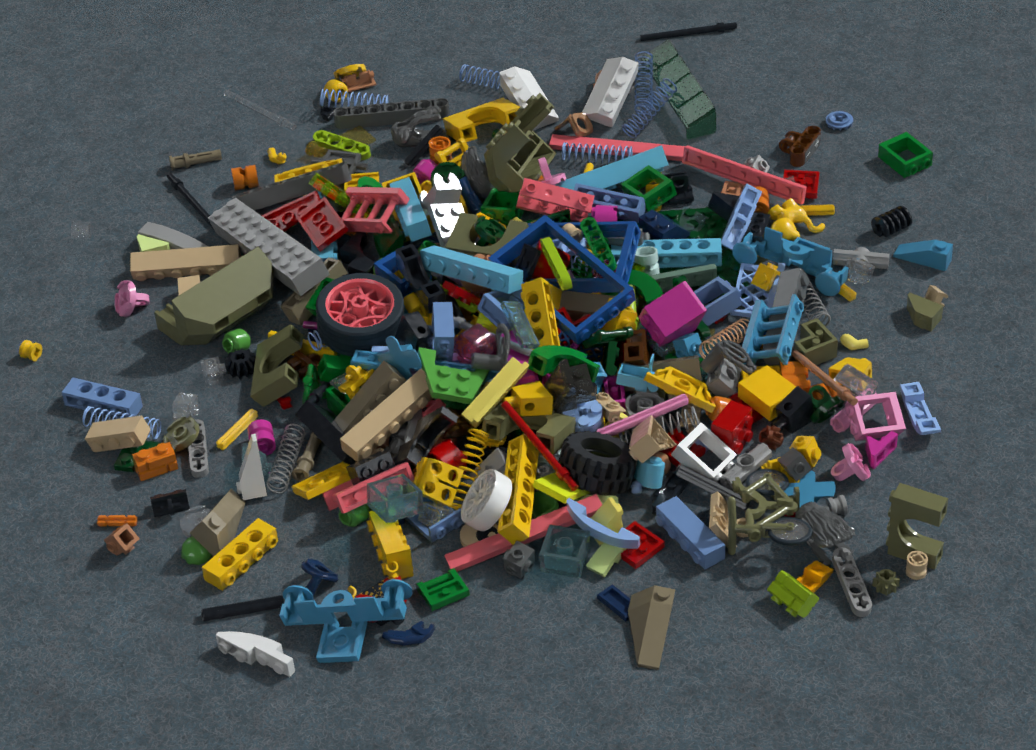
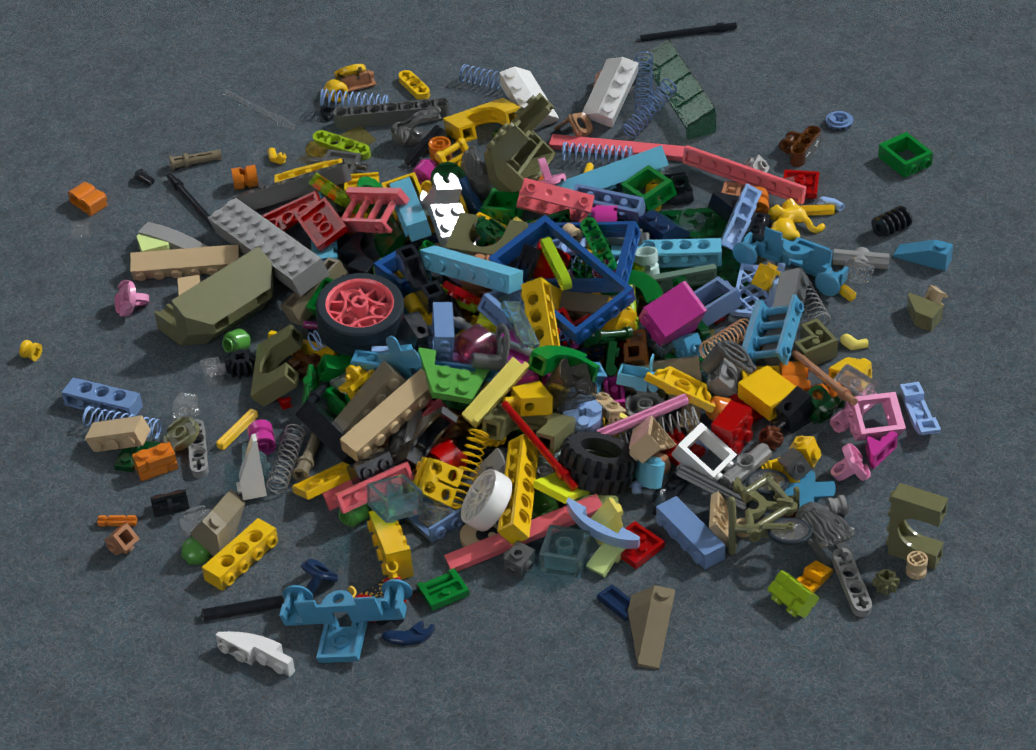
none -> orange brick [68,182,107,216]
none -> black arm [135,169,155,186]
none -> yellow beam [398,70,430,100]
none -> light blue arm [817,196,845,212]

